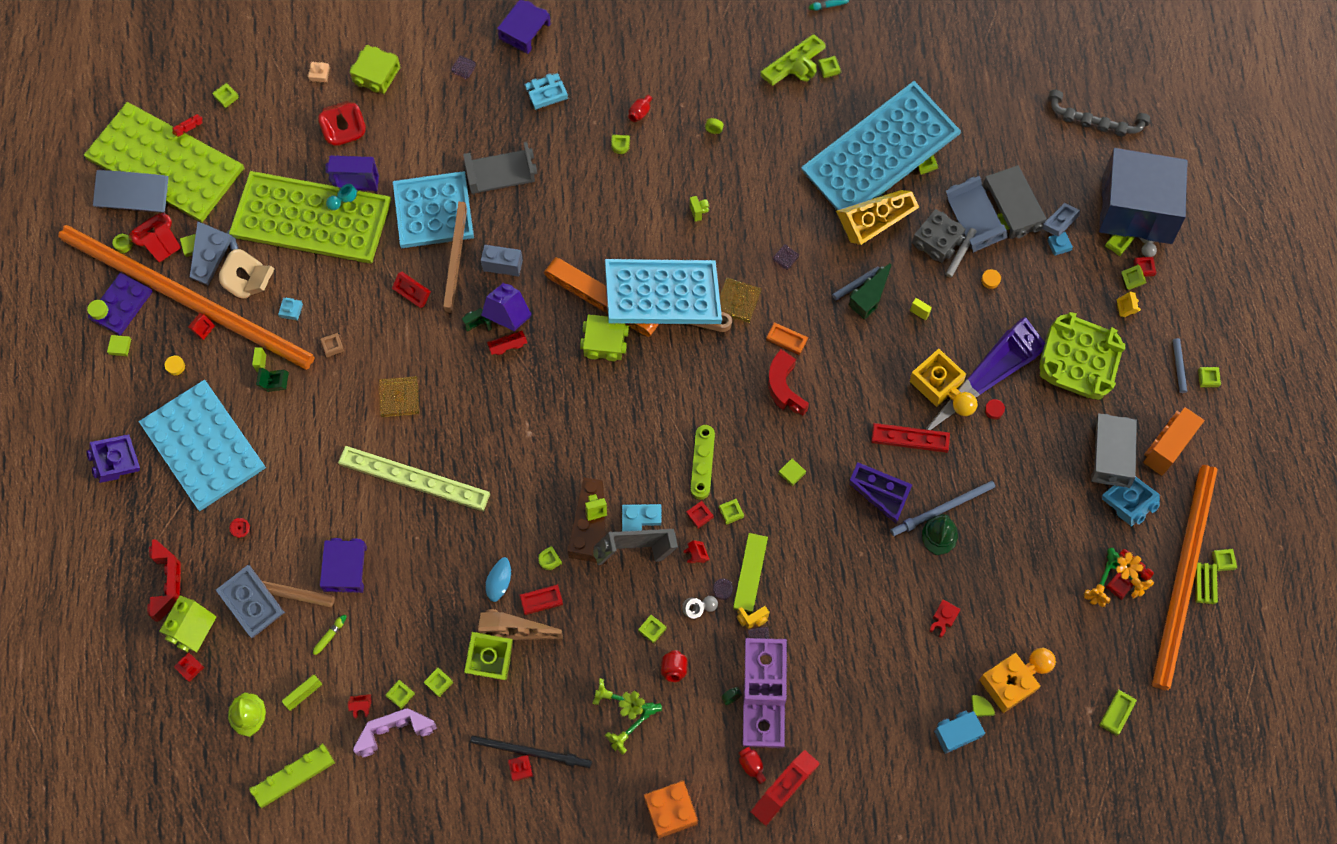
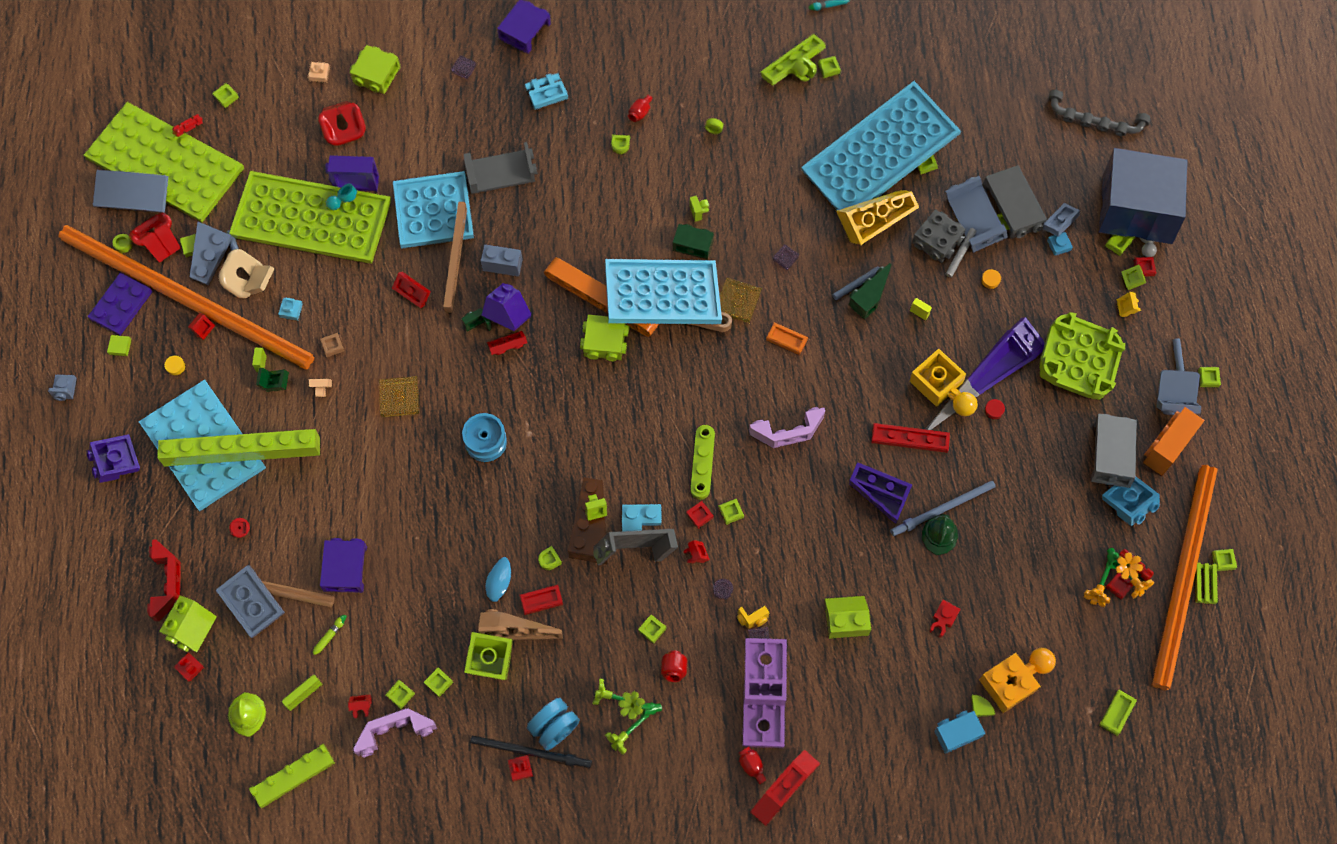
lime tile [87,300,108,320] -> none
yellowish green tile [338,446,490,511] -> none
orange brick [644,781,698,839] -> none
light grey plate [682,596,718,618] -> none
dark green tile [721,687,742,705] -> none
lime tile [733,533,768,613] -> none
red arch [768,349,809,416] -> none
lime tile [778,459,806,486] -> none
none -> sand blue bracket [48,375,77,401]
none -> lime brick [158,429,320,467]
none -> light nougat tile [309,379,332,397]
none -> dark azure wheel [462,413,507,462]
none -> dark azure wheel [527,698,580,751]
none -> dark green brick [673,224,714,260]
none -> lavender slope [749,407,825,448]
none -> lime slope [824,596,871,638]
none -> sand blue bracket [1156,370,1201,415]

